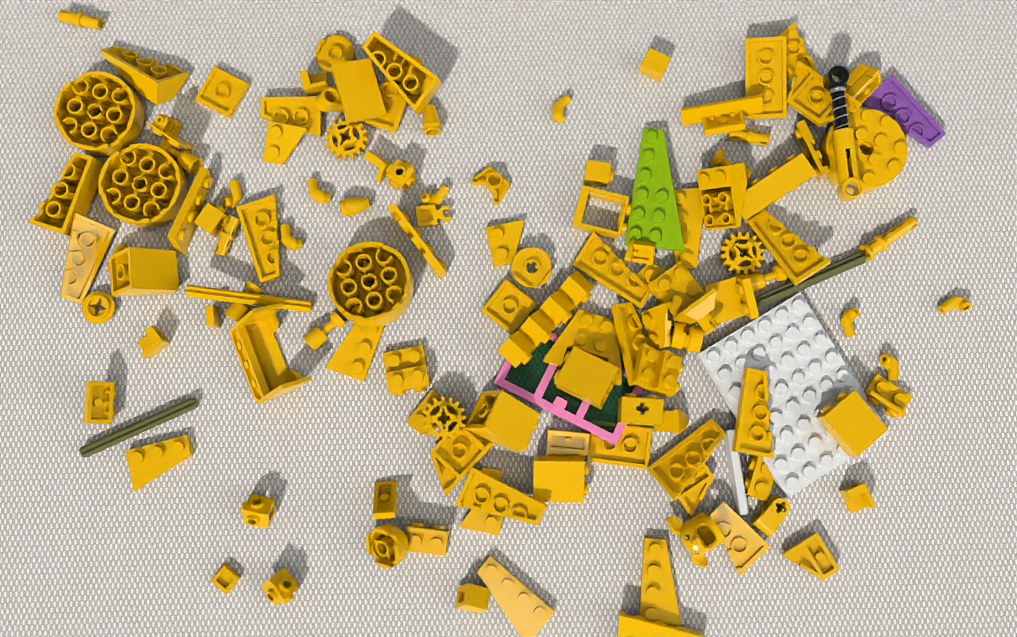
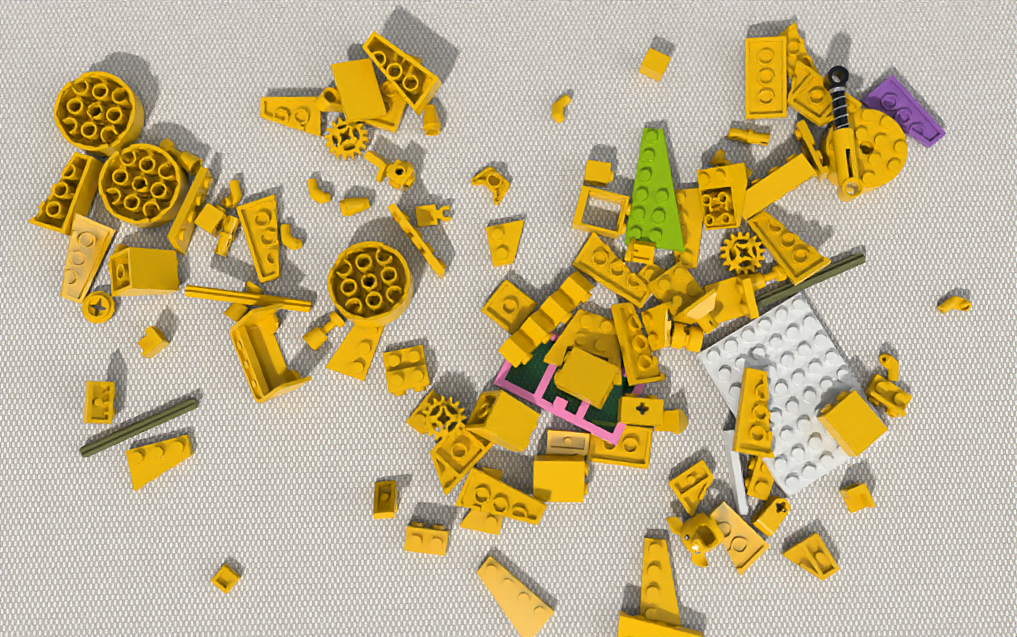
yellow pin [58,9,103,31] -> none
yellow wedge [100,45,189,105] -> none
yellow hinge [146,114,198,151] -> none
yellow tile [195,66,250,119] -> none
yellow tile [205,305,221,328] -> none
yellow brick [240,494,275,529] -> none
yellow brick [261,567,299,607] -> none
yellow wing [263,121,308,165] -> none
yellow panel [299,69,330,97] -> none
yellow tile [315,34,355,74] -> none
yellow cylinder [366,524,409,569] -> none
yellow arm [420,184,450,205] -> none
yellow panel [455,583,490,613] -> none
yellow plate [510,247,552,288] -> none
yellow plate [631,343,684,398] -> none
yellow wing [647,418,726,502] -> none
yellow bracket [680,94,763,136] -> none
yellow arm [840,307,860,338] -> none
yellow brick [845,63,882,103] -> none
yellow pin [859,216,918,261] -> none

